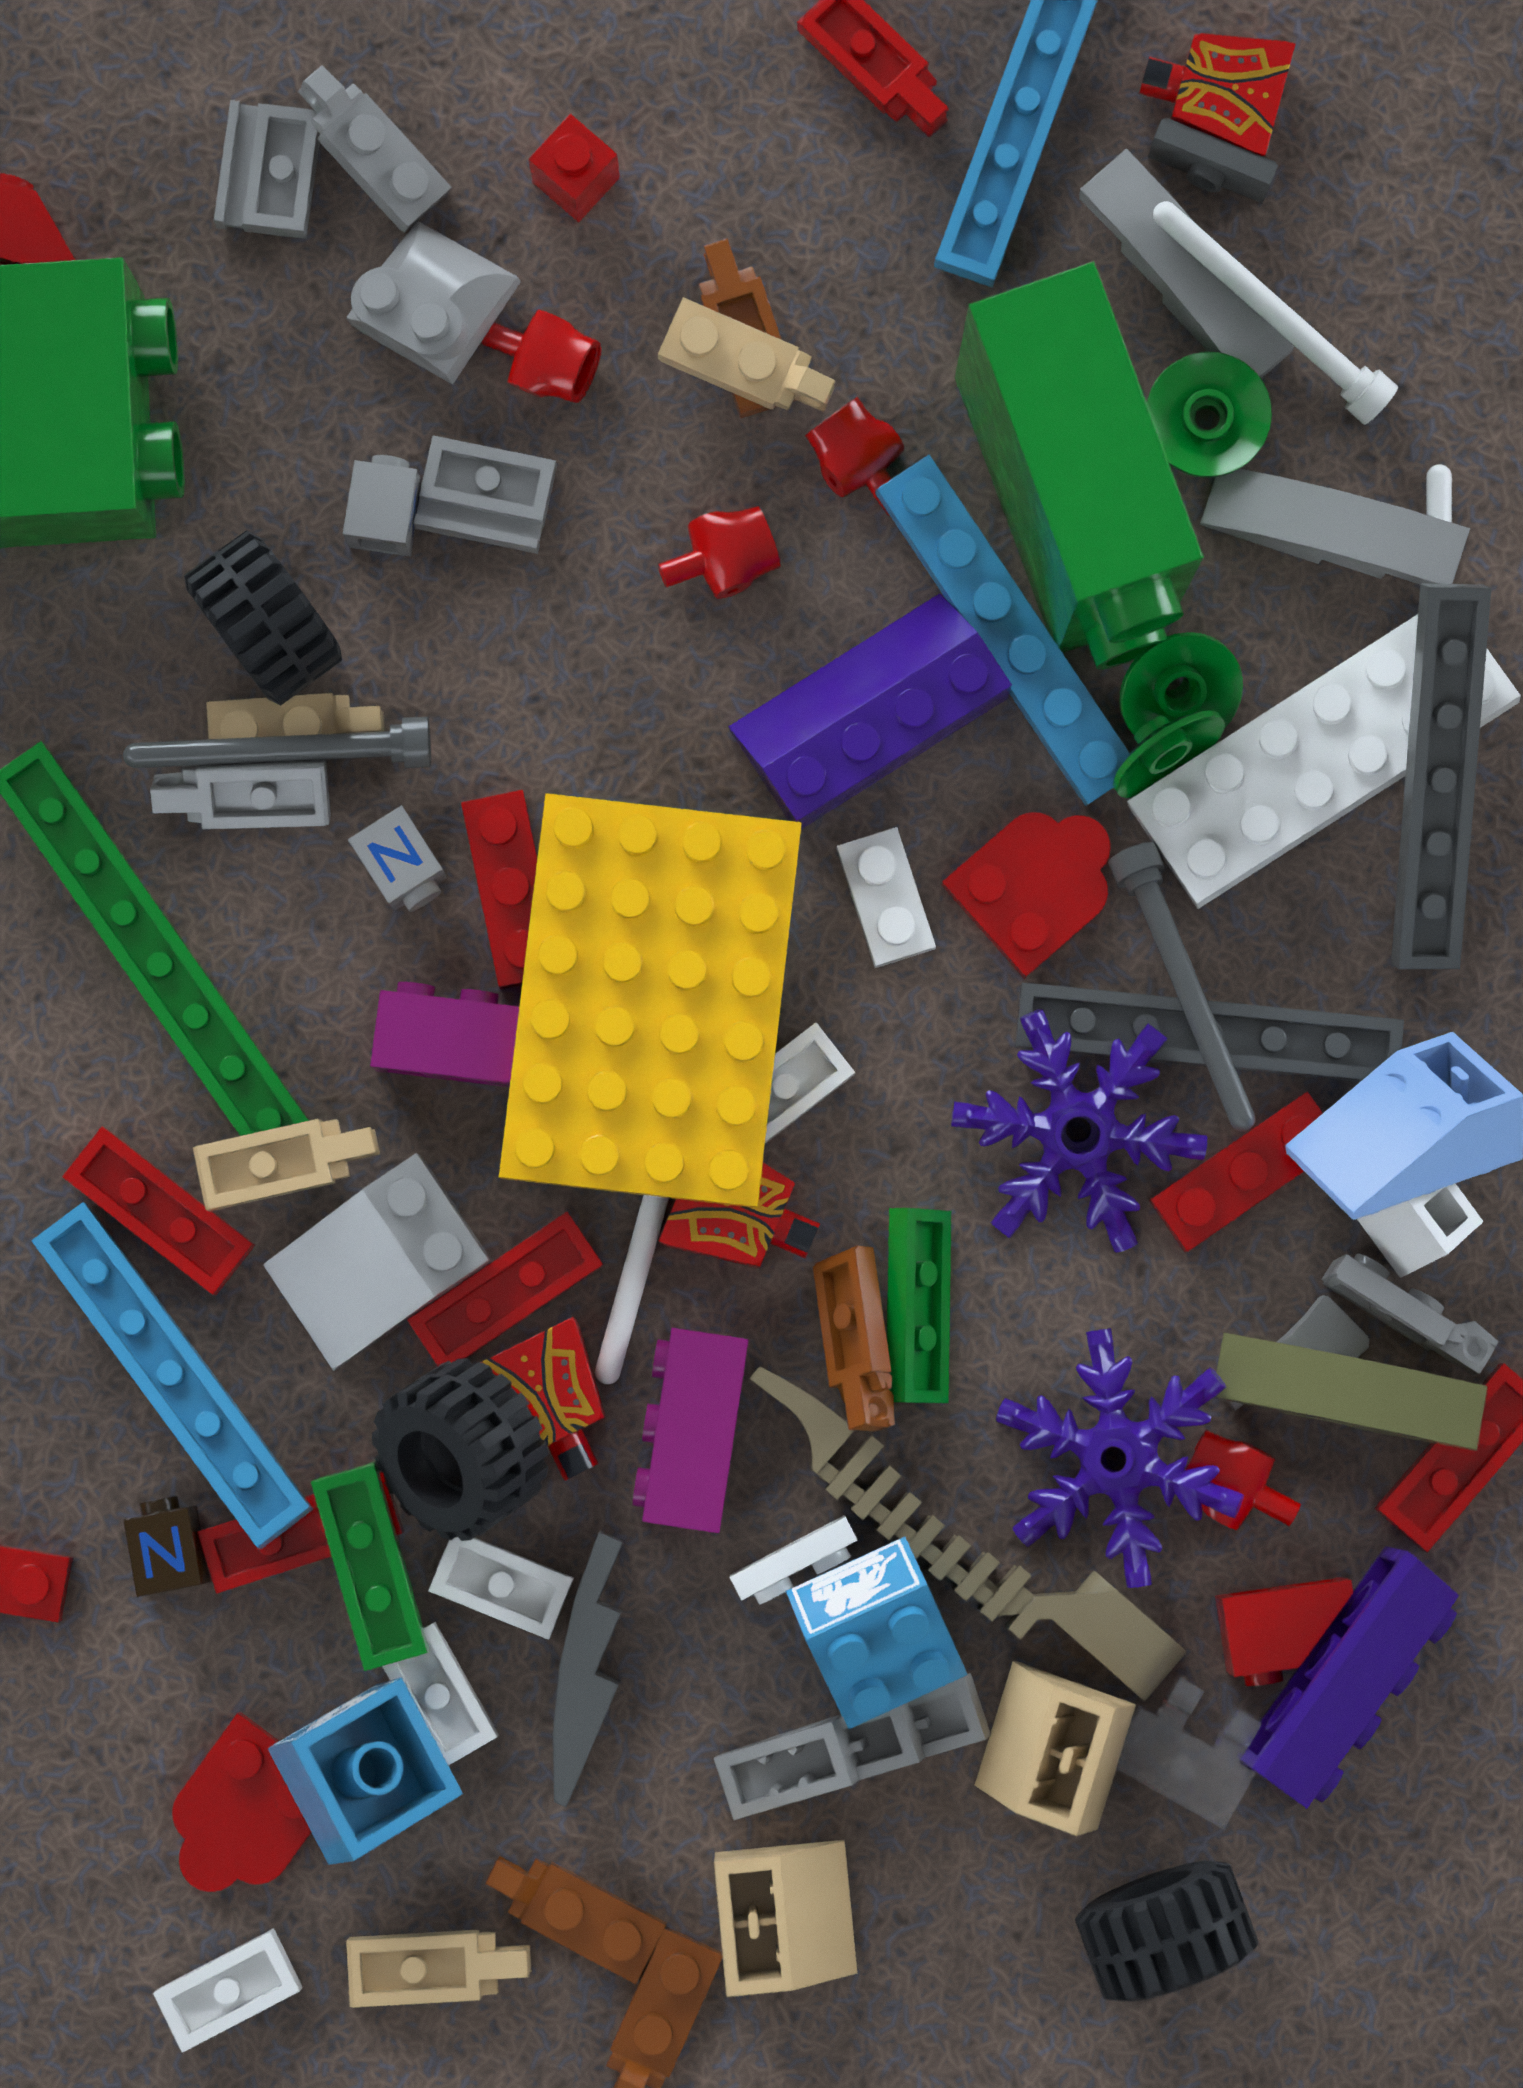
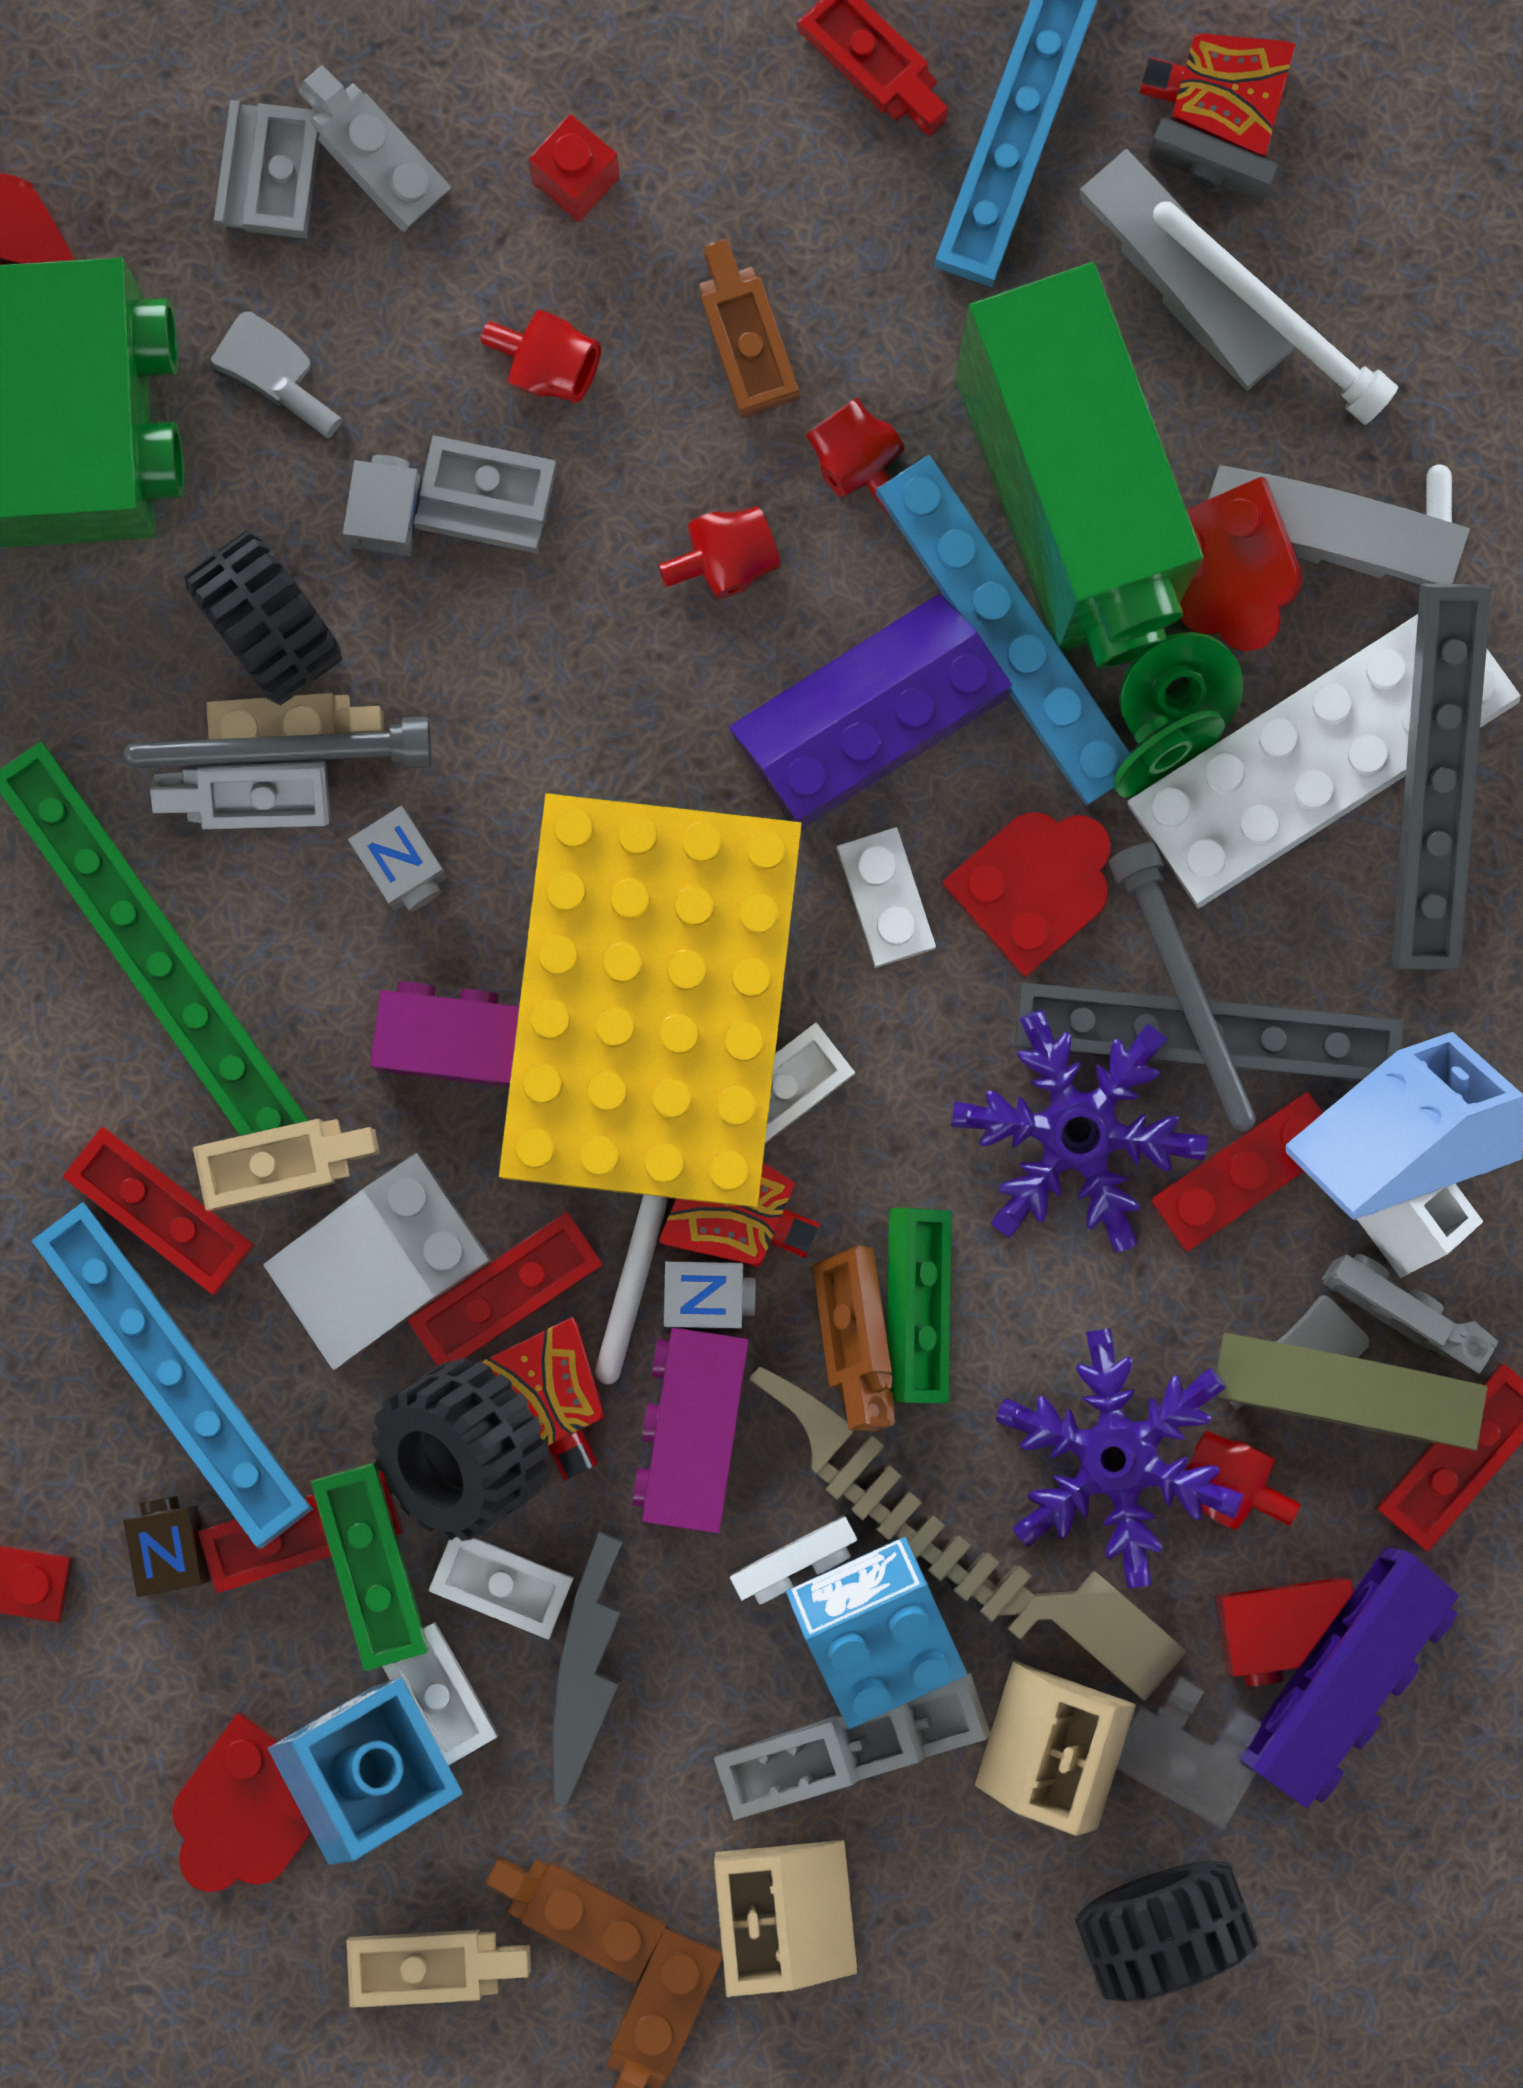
white plate [153,1928,303,2053] -> none
light grey slope [346,221,521,385] -> none
red plate [461,789,538,989] -> none
tan hinge [658,297,835,412] -> none
green dish [1147,351,1272,478] -> none
none -> light grey piece [211,312,343,439]
none -> light grey brick [664,1262,756,1329]
none -> red plate [1180,477,1302,652]

